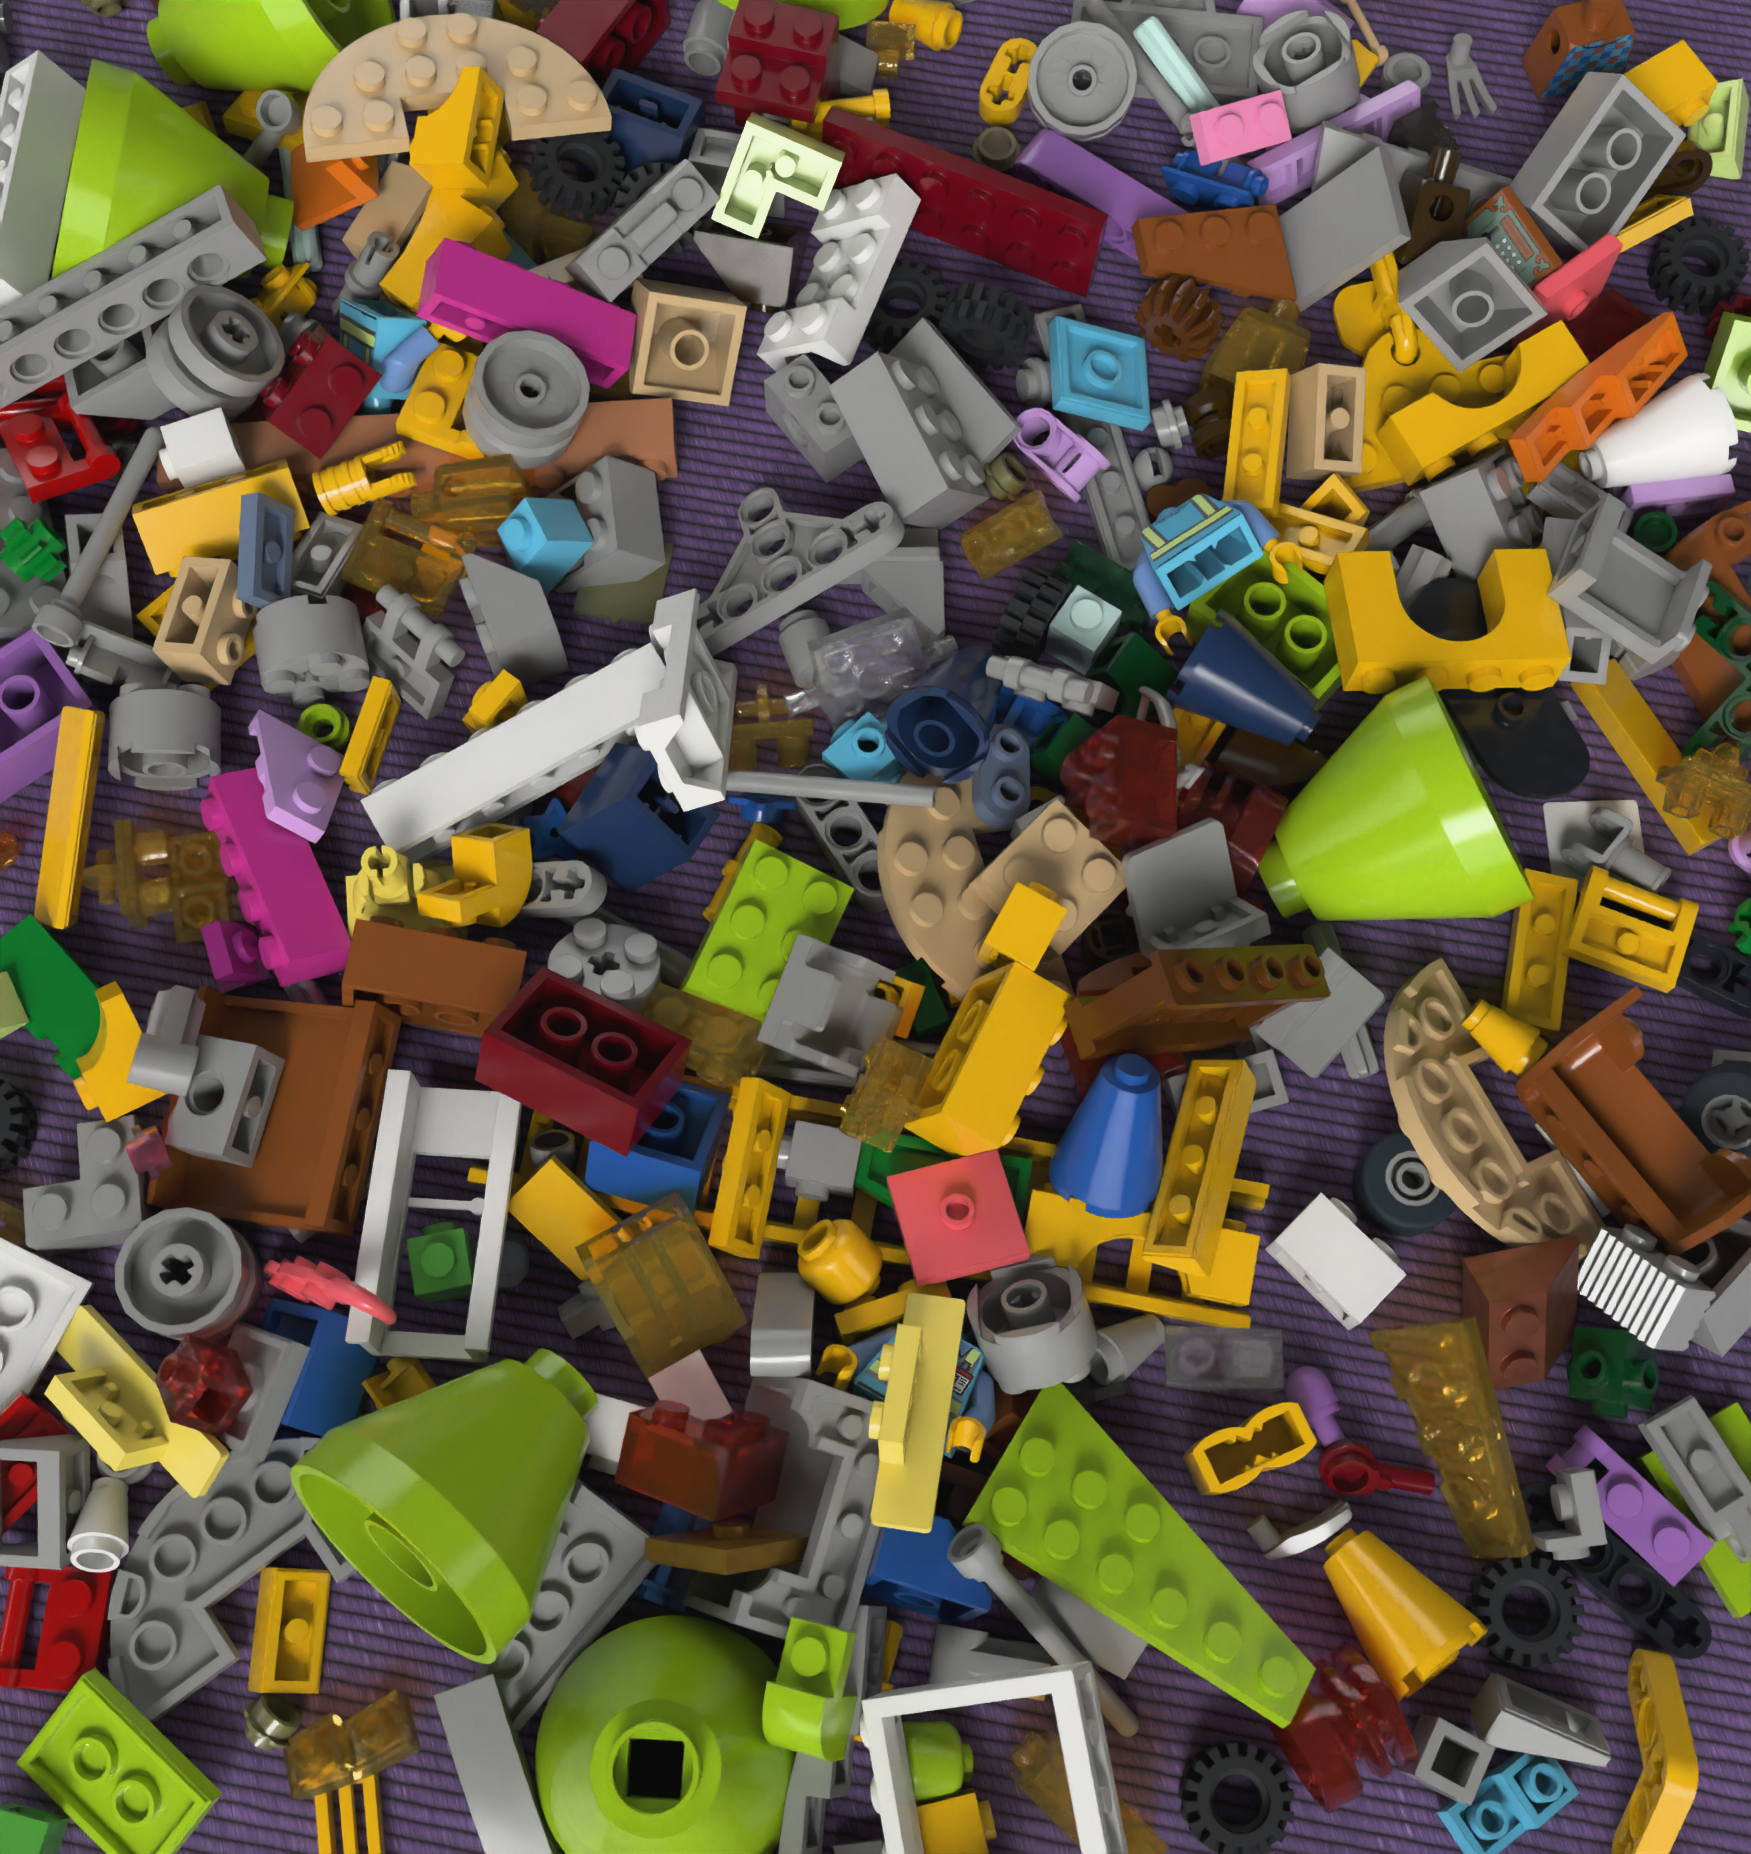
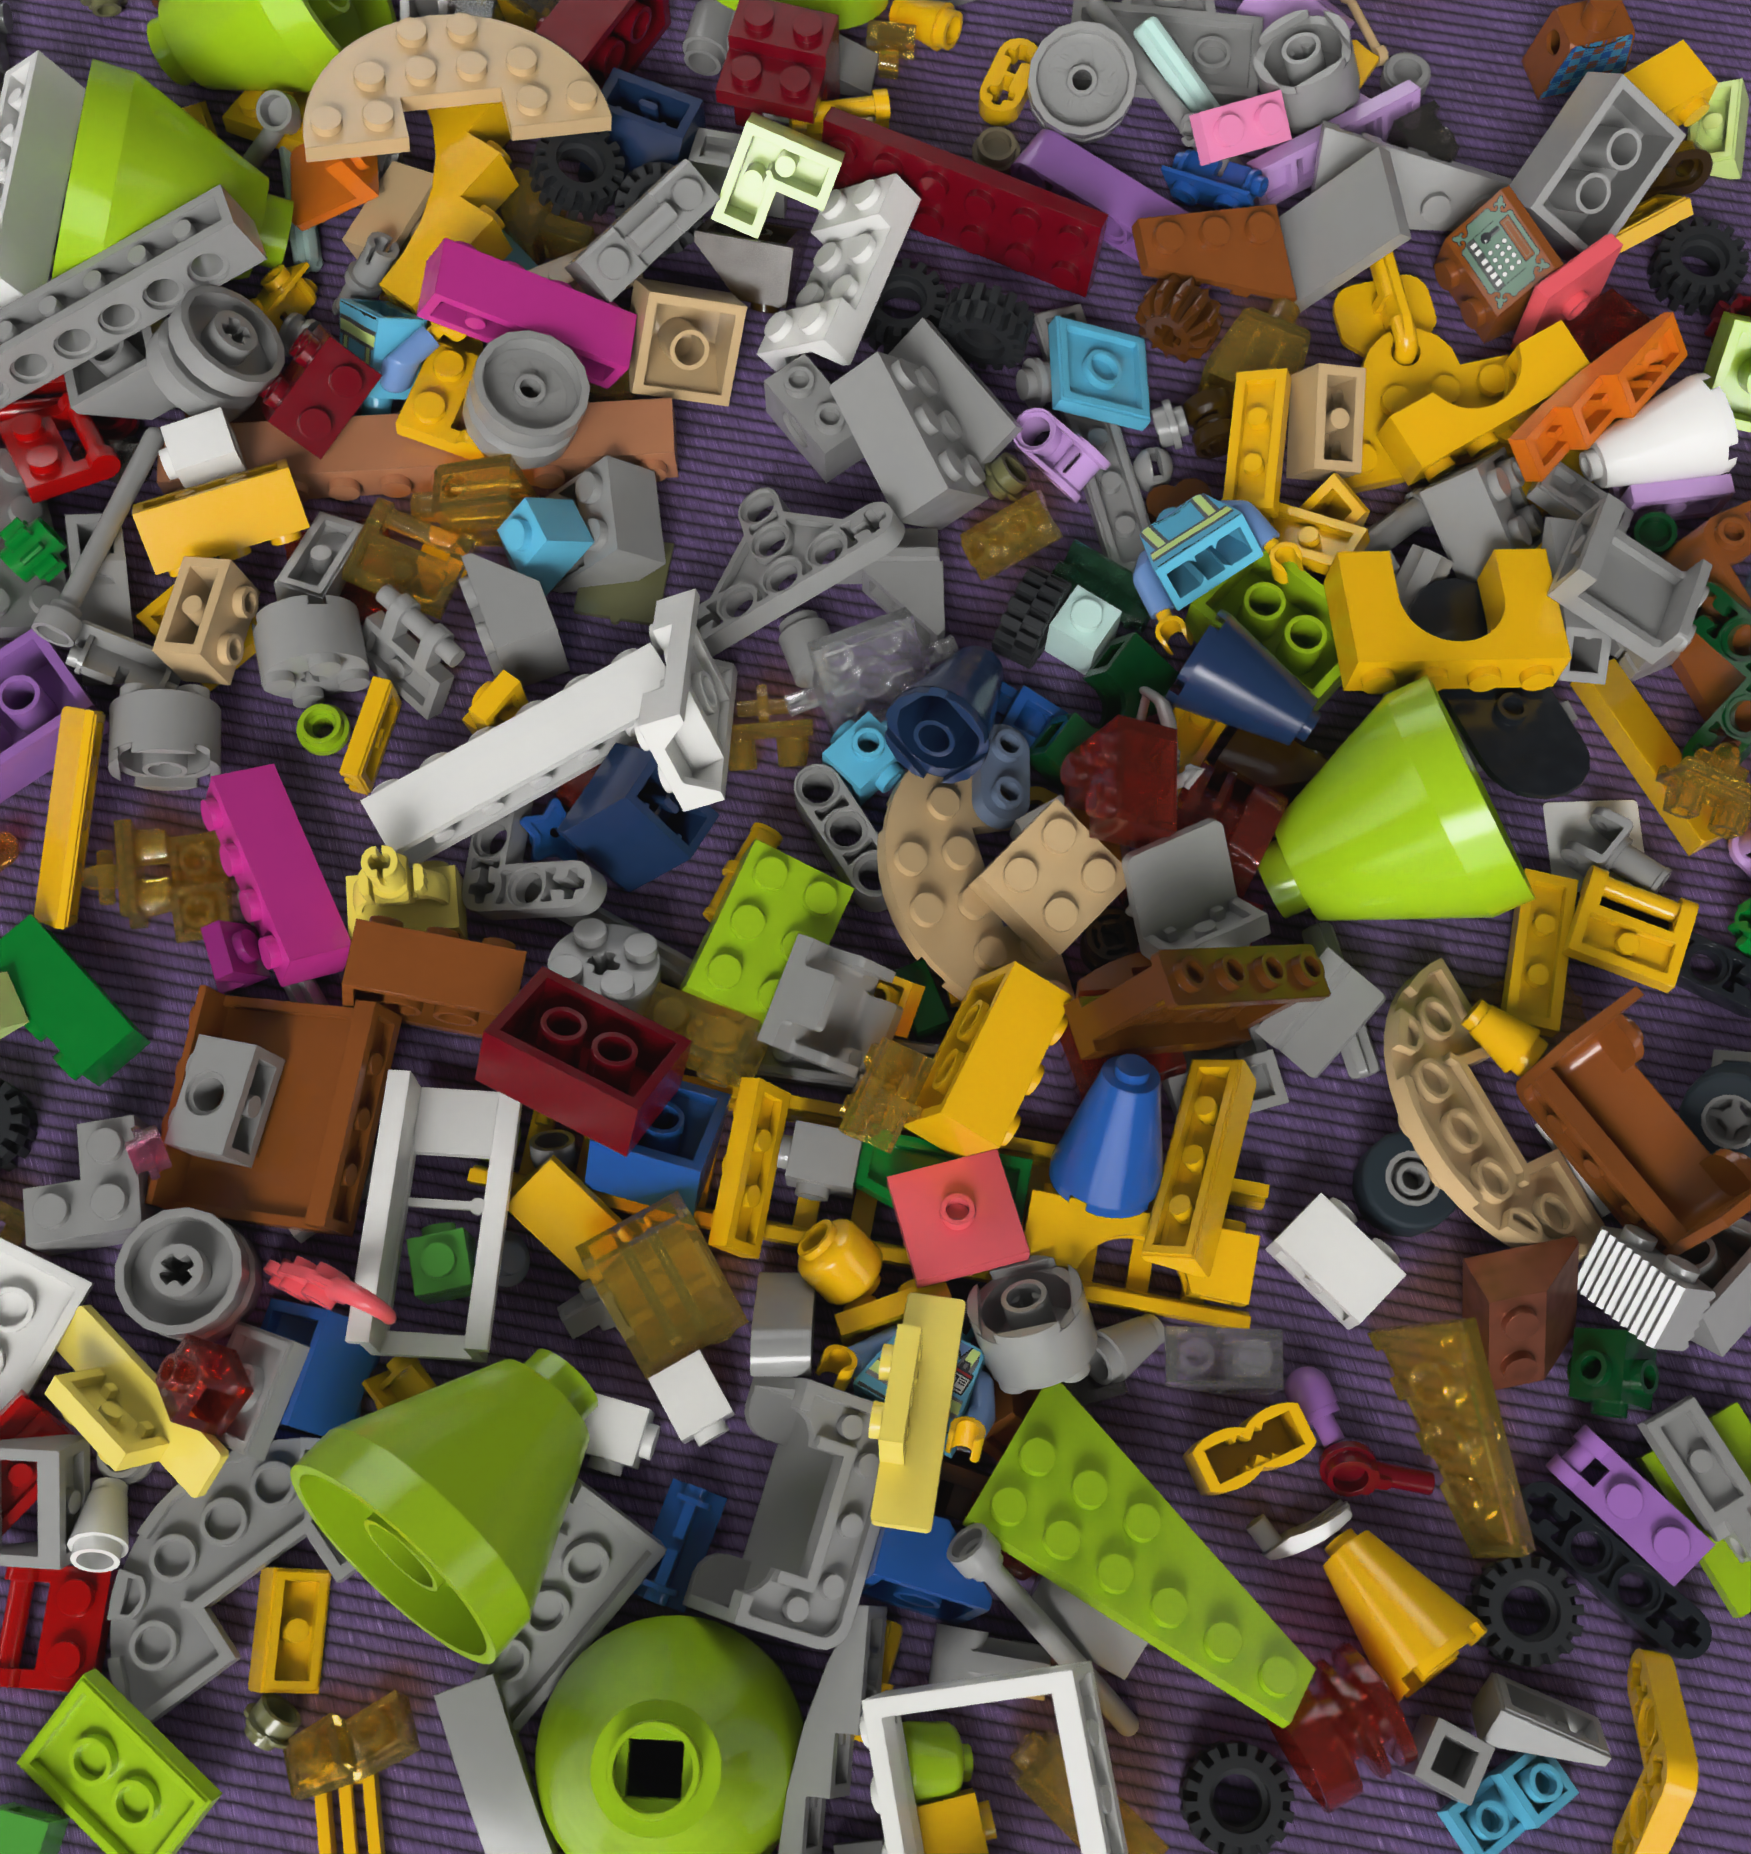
yellow arch [73,981,168,1122] -> none
light grey piece [126,985,206,1097] -> none
sand blue plate [236,492,294,609] -> none
lavender wing [248,709,344,844] -> none
yellow hinge [312,440,417,516] -> none
yellow arch [409,66,505,189] -> none
yellow brick [417,822,533,928] -> none
clear red brick [614,1400,790,1522] -> none
pearl gold plate [645,1522,810,1575] -> none
light grey piece [726,769,937,808] -> none
blue plate [727,792,797,823] -> none
lime brick [762,1617,858,1762] -> none
yellow arch [976,881,1068,972] -> none
light grey plate [986,655,1119,717] -> none
dark brown torso [1393,145,1471,265] -> none
light grey slope [1398,237,1548,373] -> none
light grey piece [1446,33,1497,120] -> none
light grey bracket [1532,1466,1608,1560] -> none

